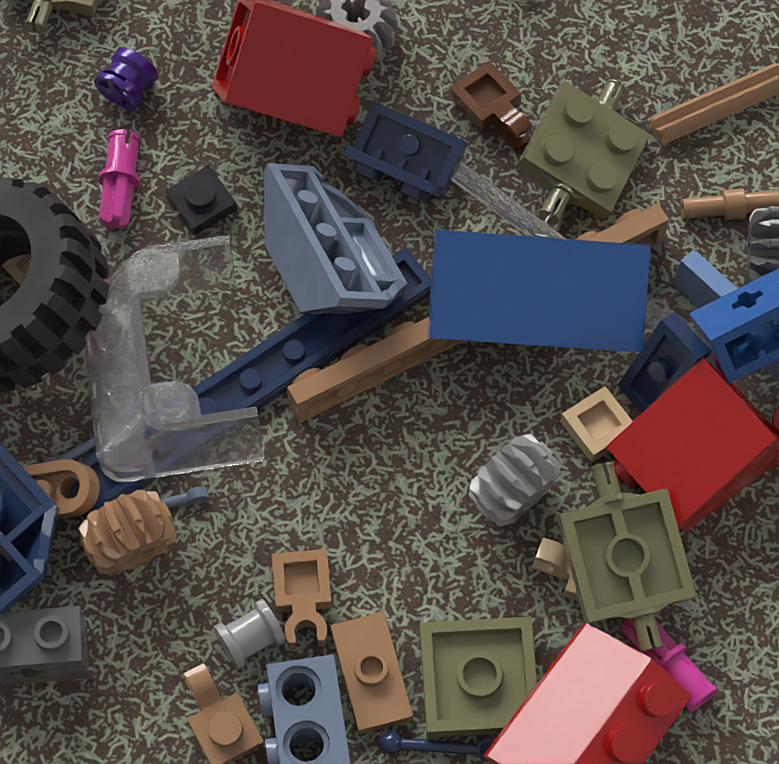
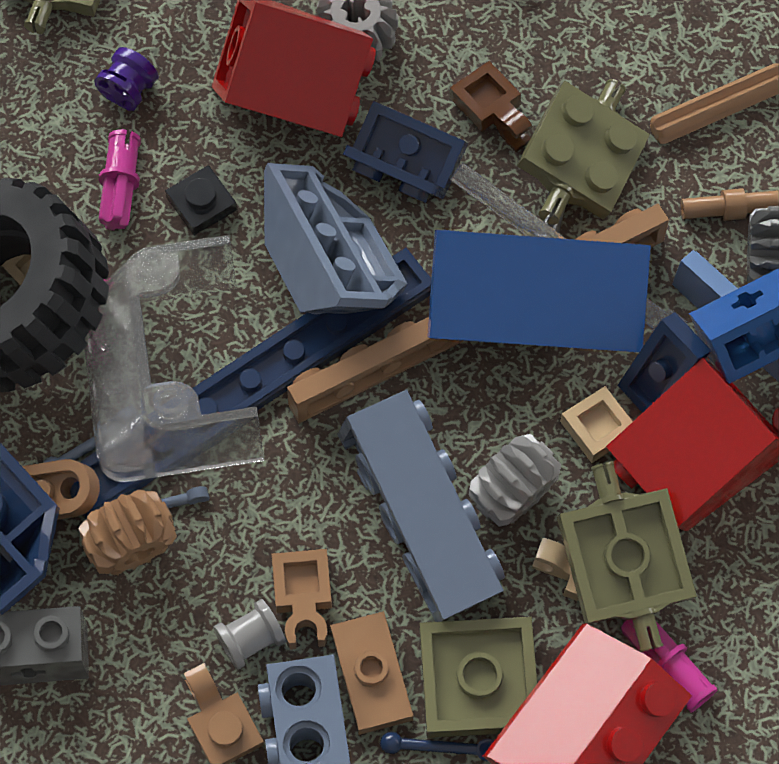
none -> sand blue wedge [337,390,505,622]

